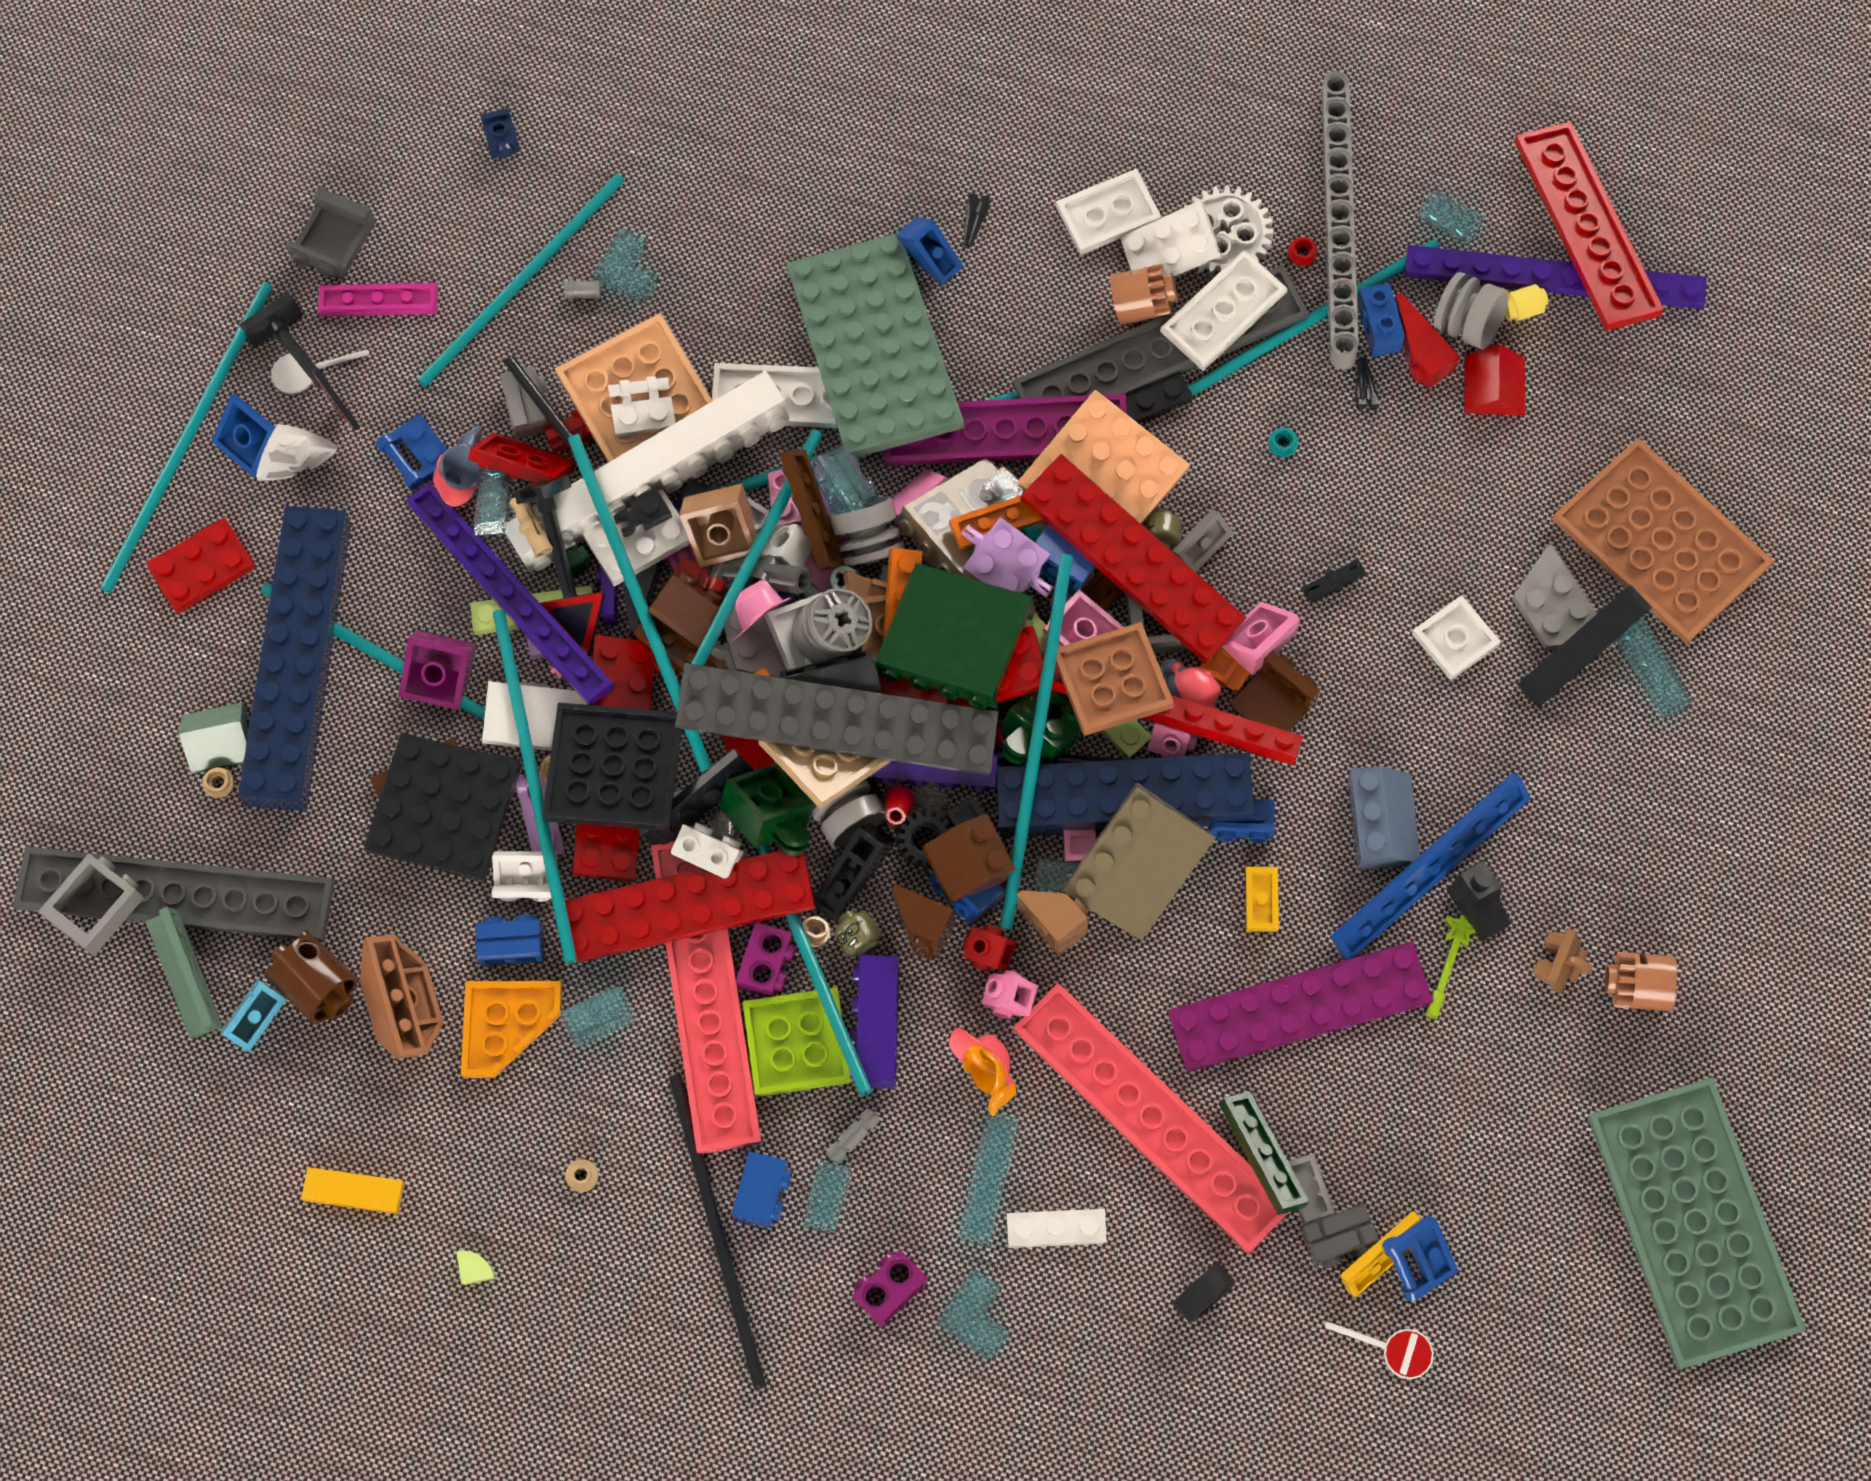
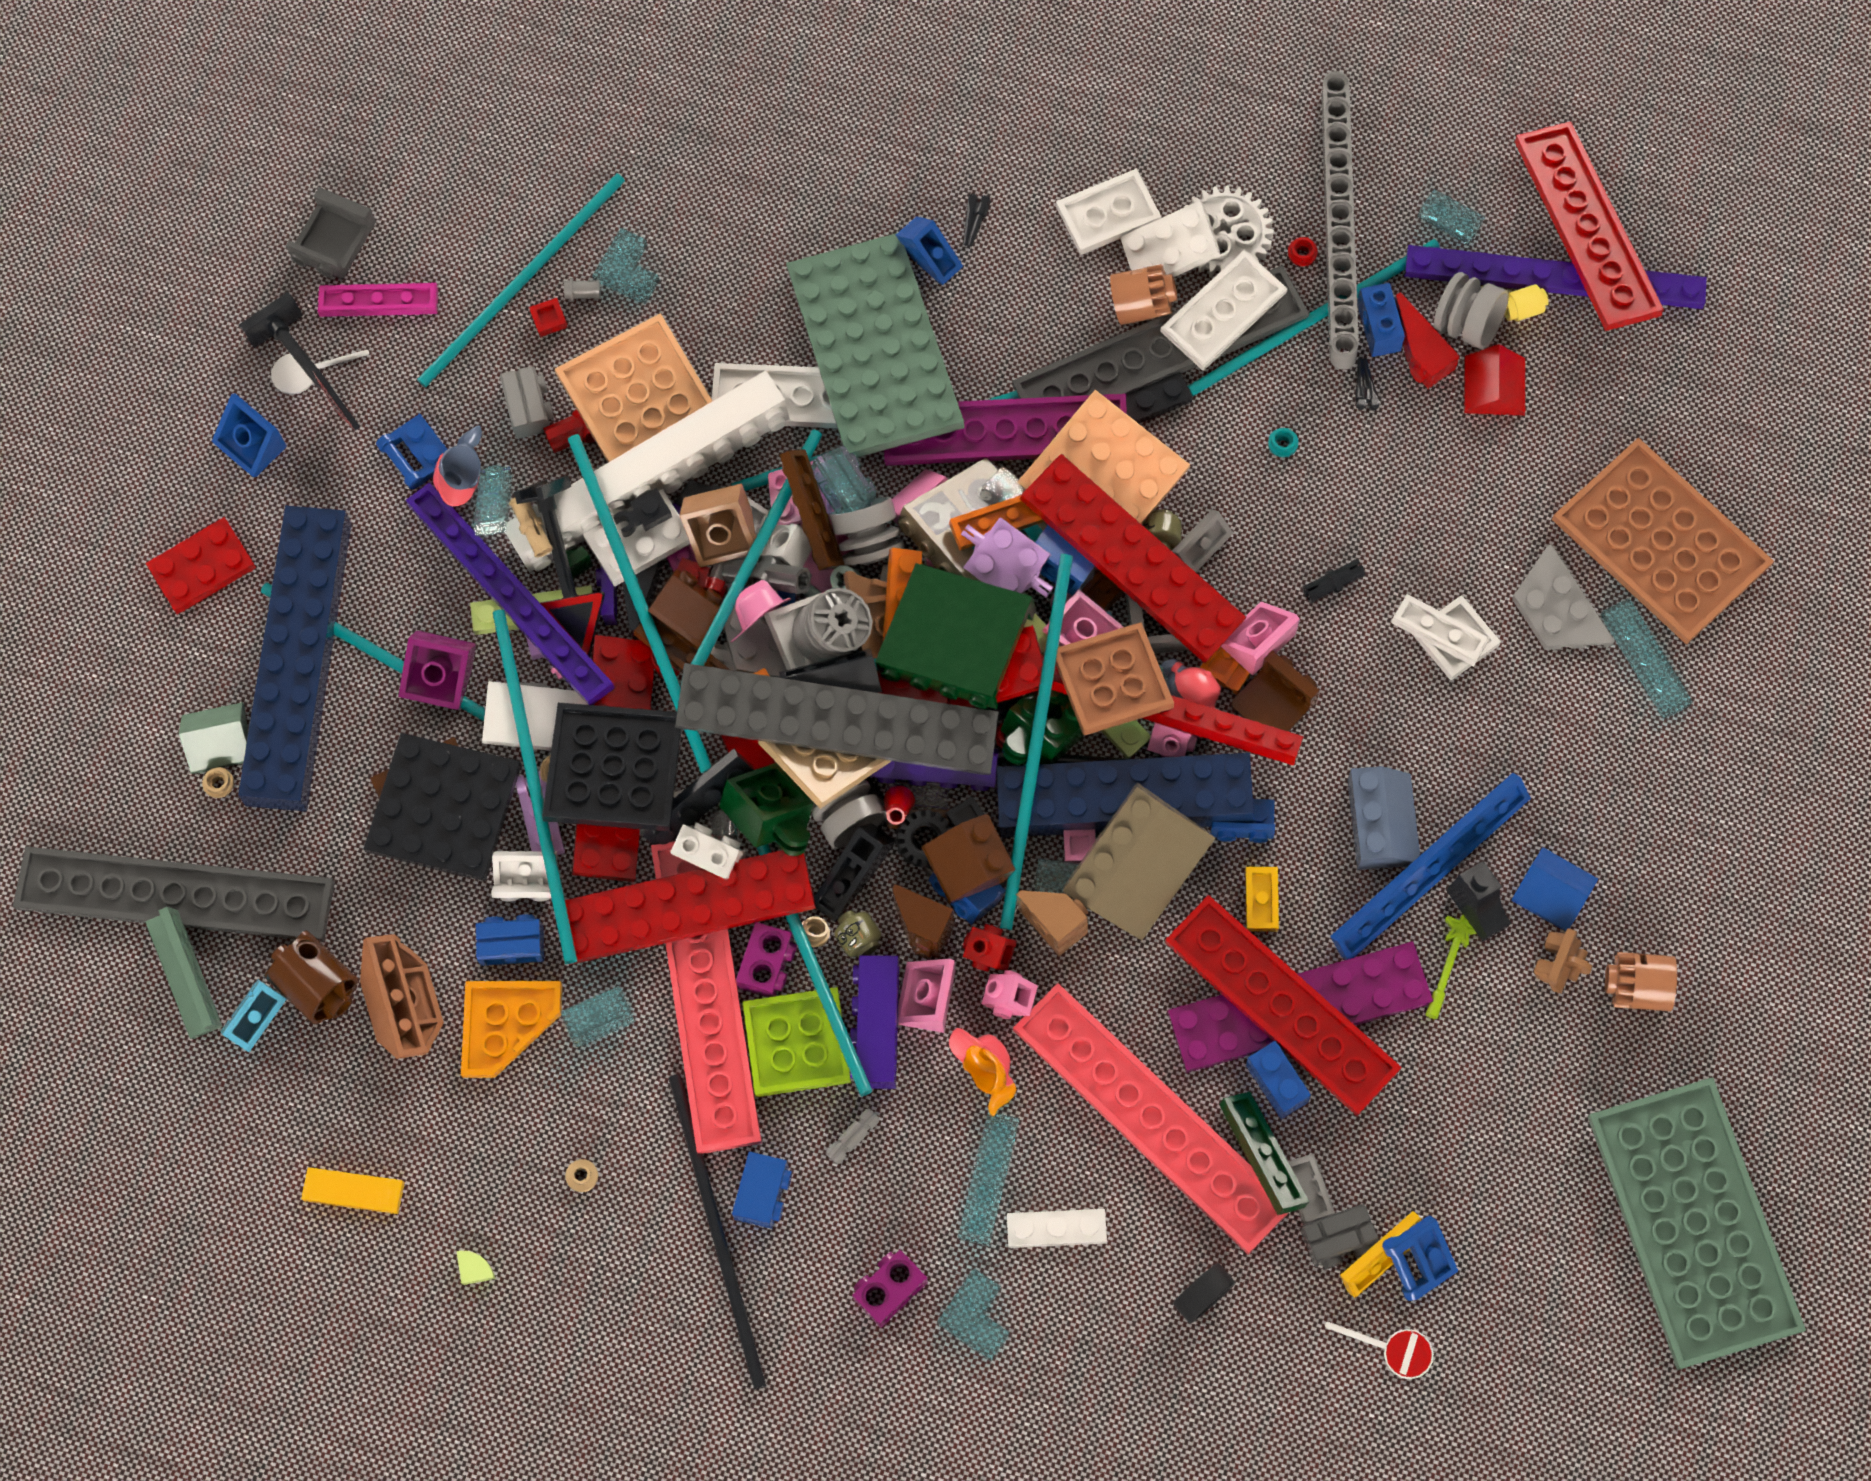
light grey window [38,853,144,957] -> none
teal piece [100,282,273,593] -> none
white brick [256,424,337,481] -> none
red plate [468,432,576,484] -> none
dark blue brick [480,108,521,159] -> none
black bar [504,356,574,453] -> none
white plate [608,376,676,437] -> none
clear light blue plate [804,1161,852,1234] -> none
black beam [1517,585,1652,708] -> none
none -> red plate [529,298,568,337]
none -> bright pink slope [898,959,956,1033]
none -> red plate [1165,895,1402,1117]
none -> blue brick [1246,1041,1311,1120]
none -> white tile [1391,594,1490,667]
none -> blue slope [1511,847,1598,932]

